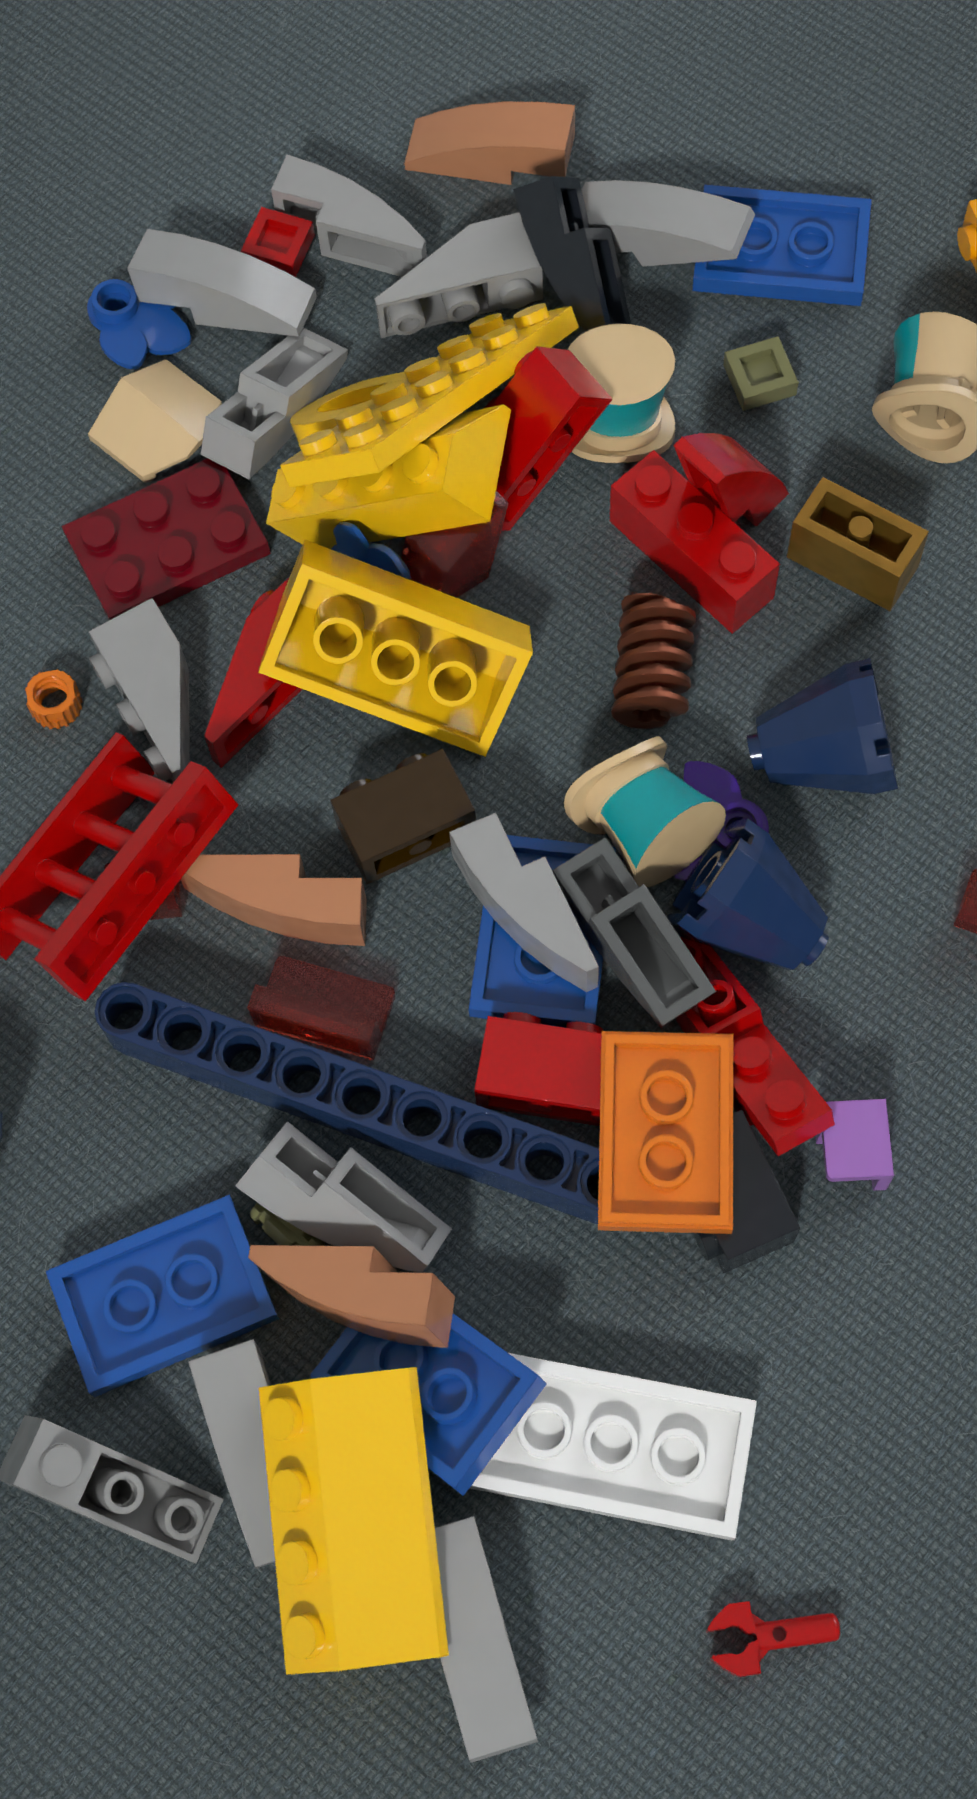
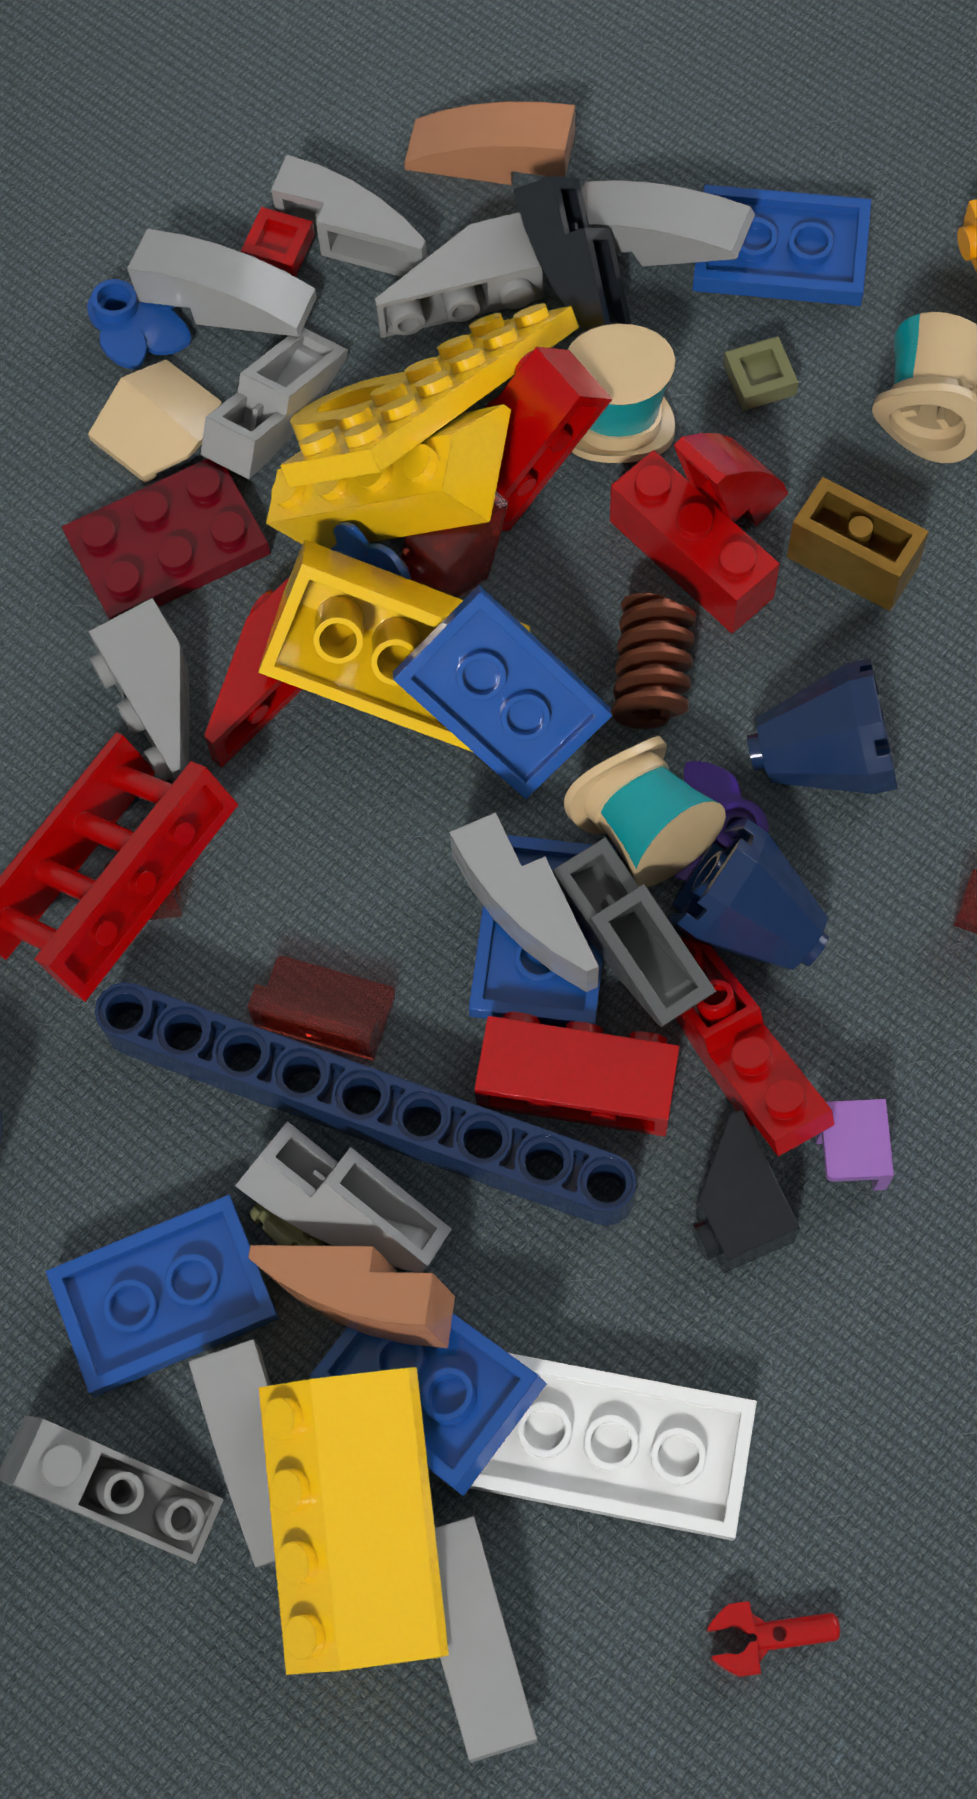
orange axle [25,669,83,729] -> none
nougat slope [181,854,367,946] -> none
dark brown brick [330,749,476,885] -> none
orange tile [598,1031,733,1234] -> none
none -> blue plate [393,585,613,799]

